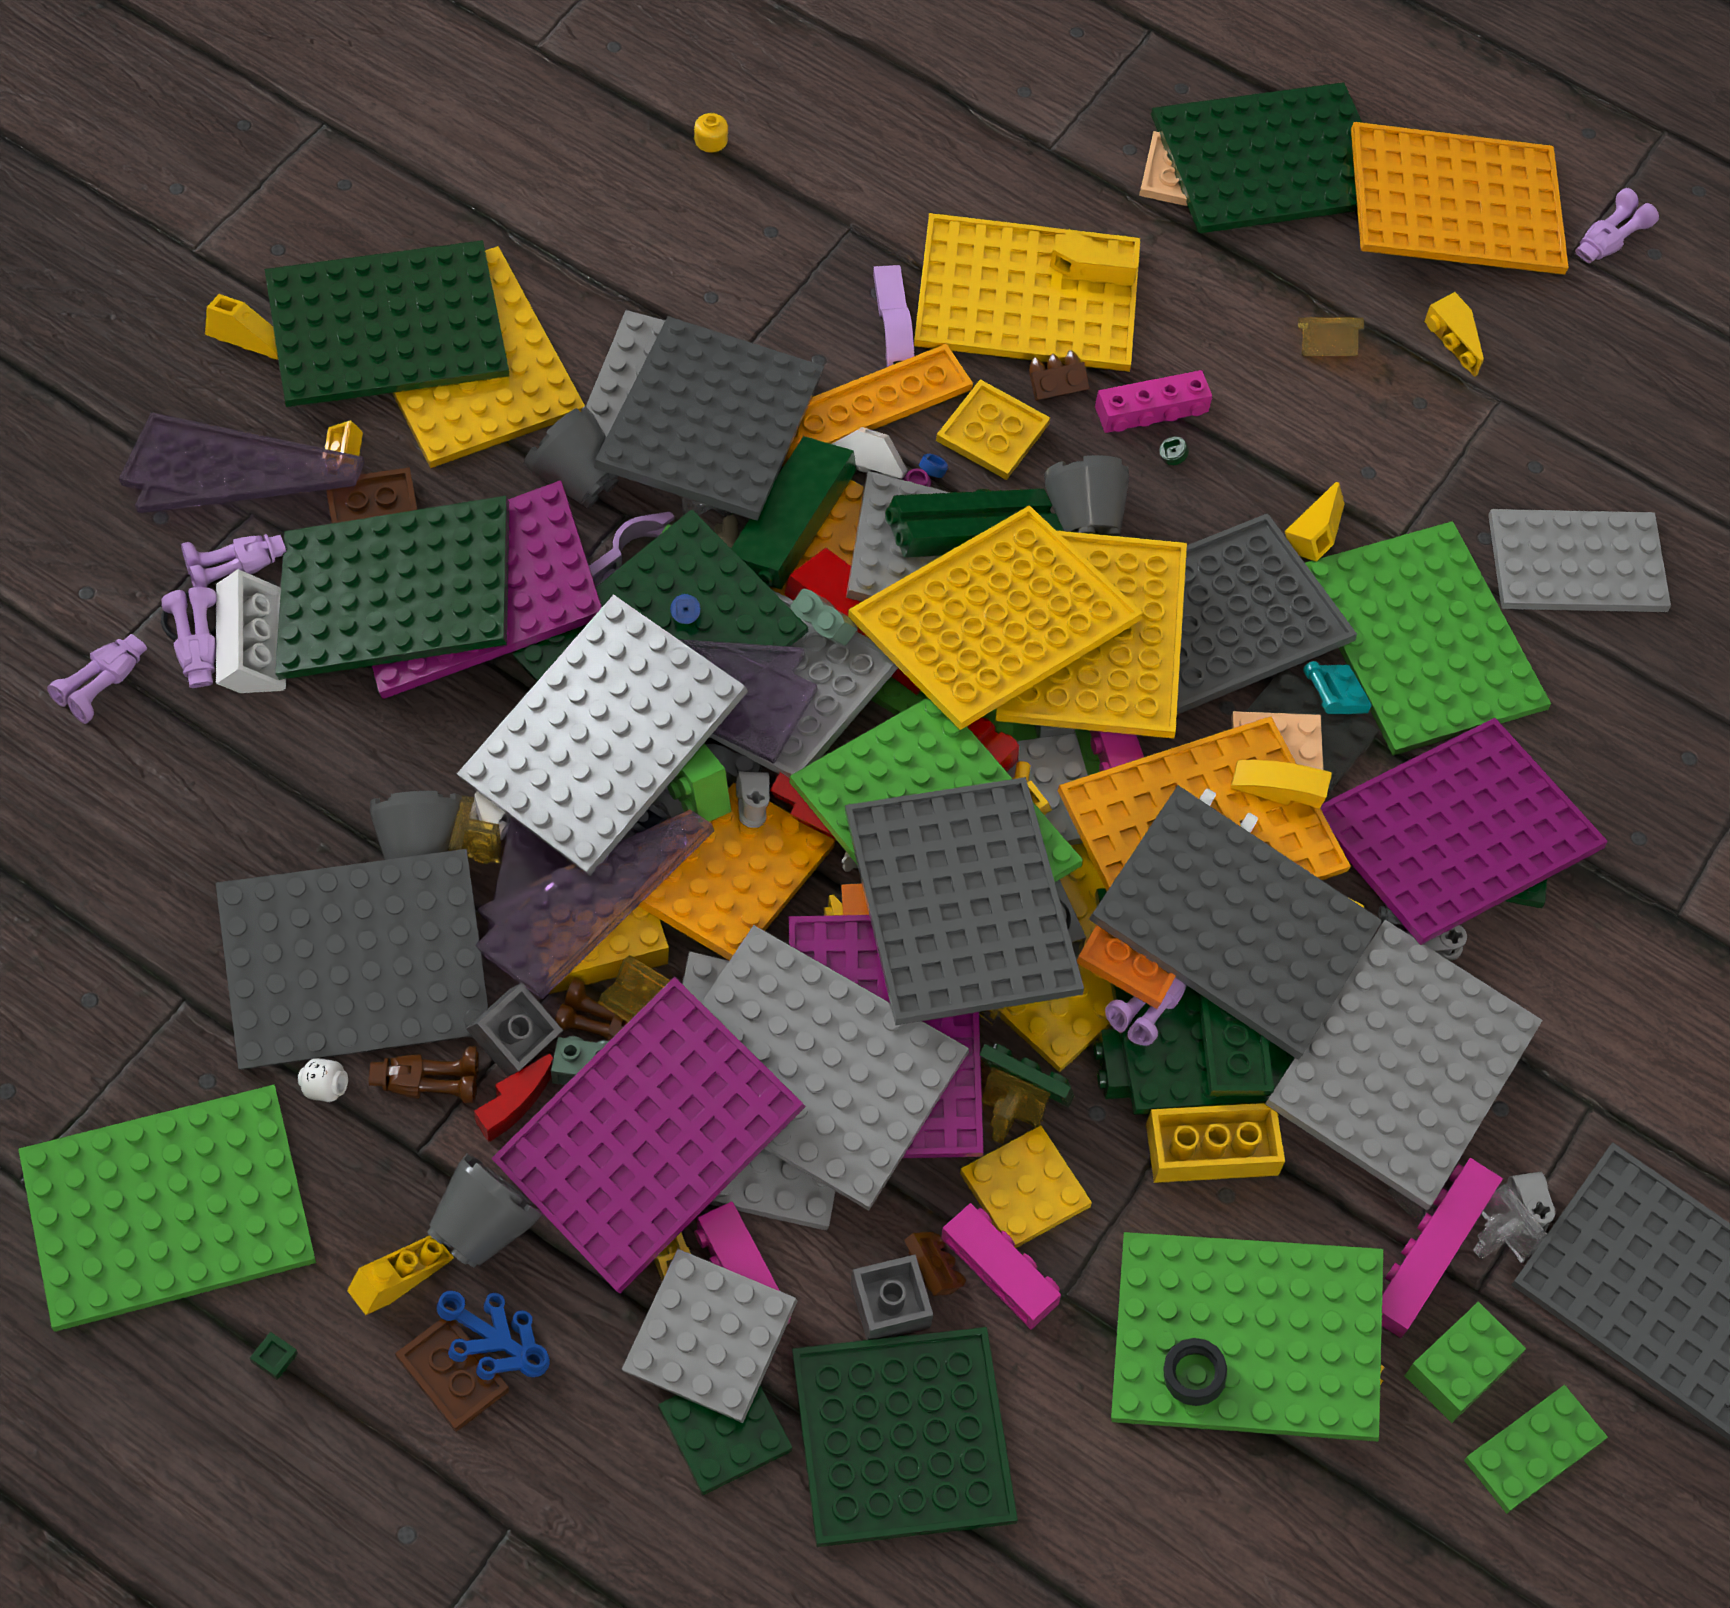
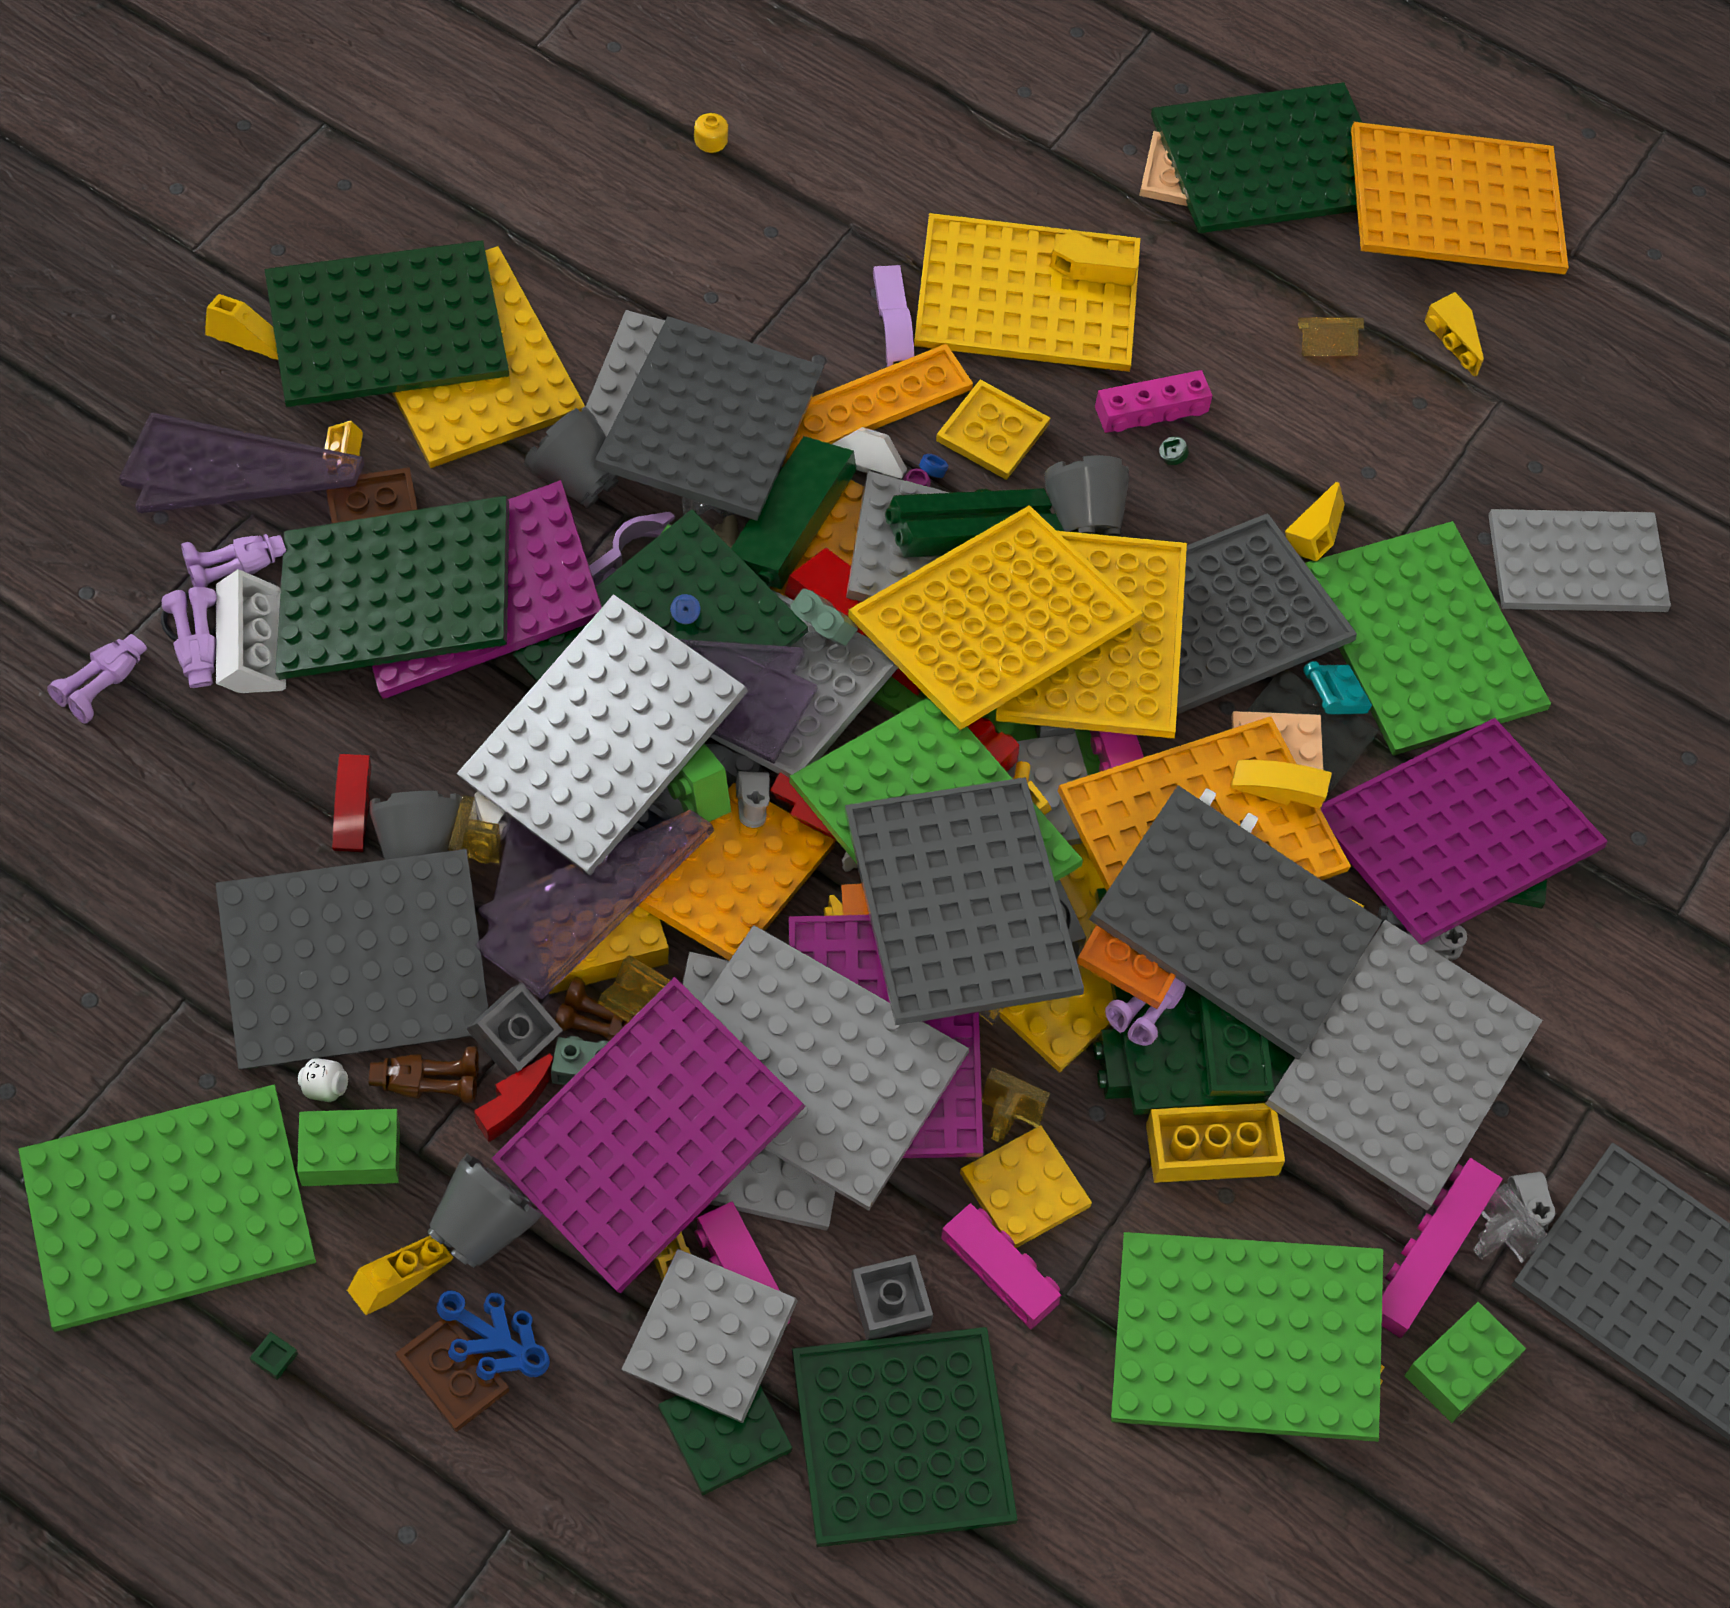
reddish brown plate [904,1232,966,1296] -> none
dark green plate [979,1043,1074,1108] -> none
reddish brown plate [1029,350,1090,401] -> none
black tyre [1164,1338,1227,1406] -> none
bright green plate [1464,1385,1608,1514] -> none
lavender piece [1575,188,1659,263] -> none
none -> bright green brick [297,1109,400,1186]
none -> red slope [332,754,372,852]

